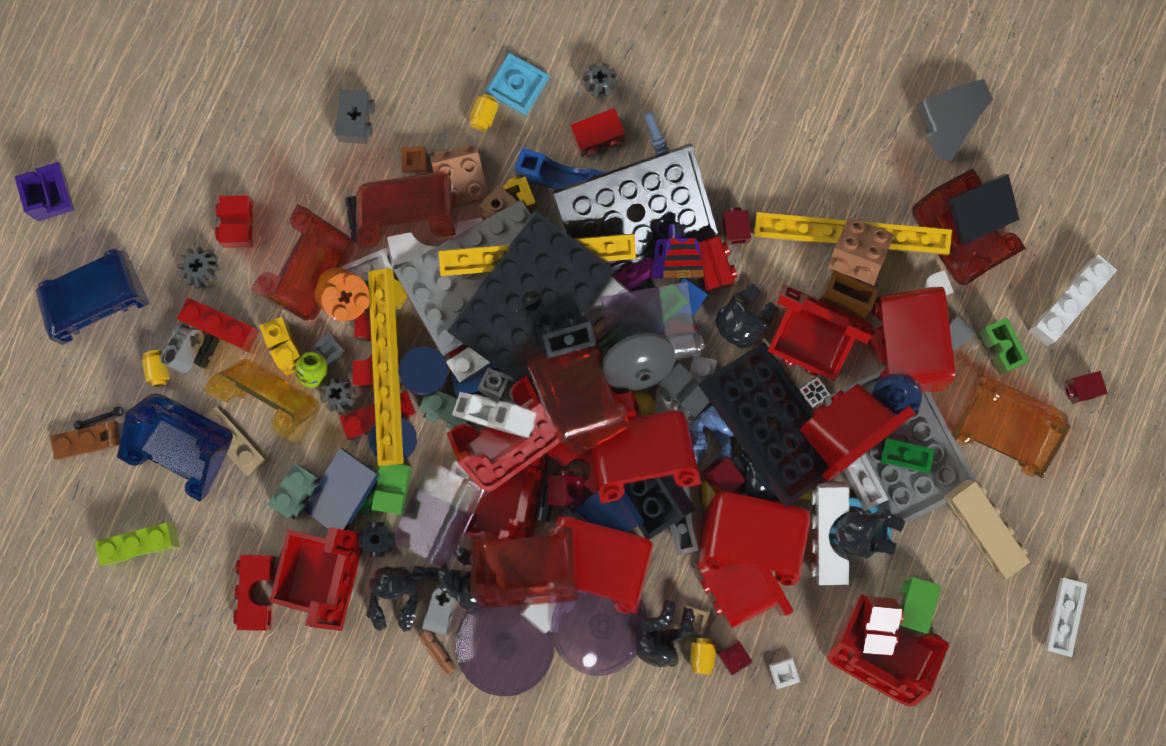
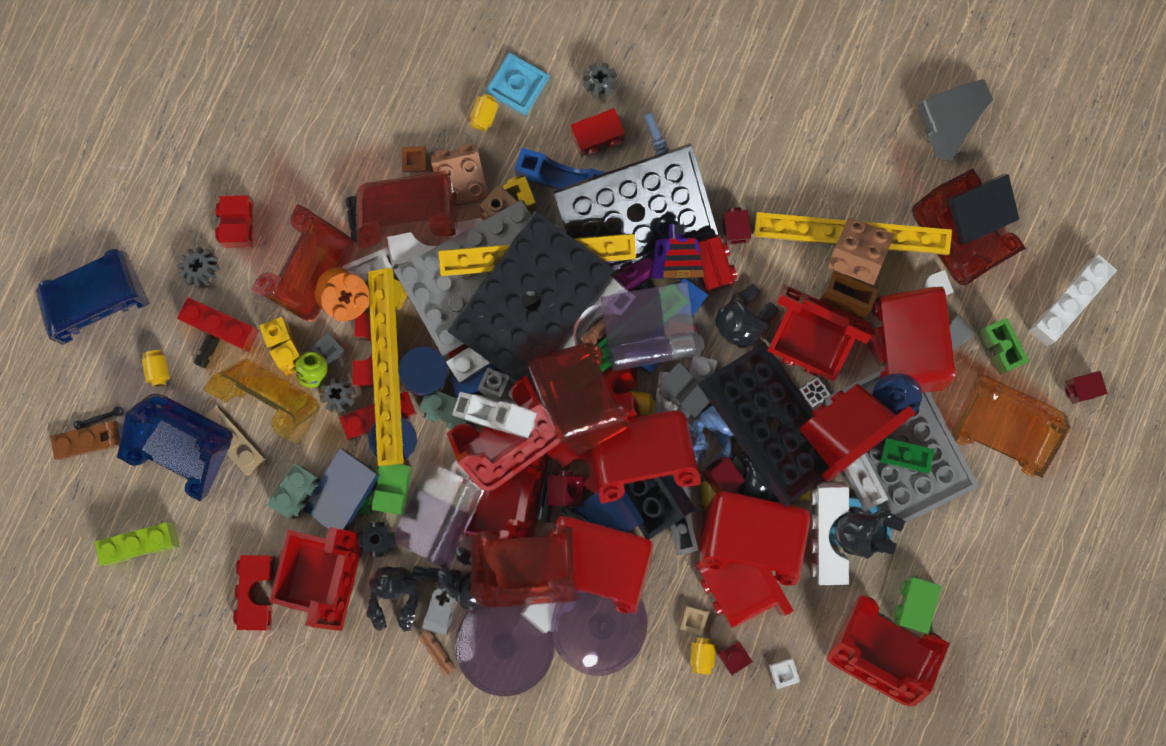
dark purple plate [15,162,74,221] -> none
light grey piece [161,324,204,373] -> none
dark grey brick [335,89,375,144] -> none
black brick [536,314,596,358] -> none
dark grey dish [602,333,676,391] -> none
black hair [635,600,695,667] -> none
brick [857,596,904,655] -> none
tan brick [944,479,1030,580] -> none
white plate [1045,578,1088,657] -> none

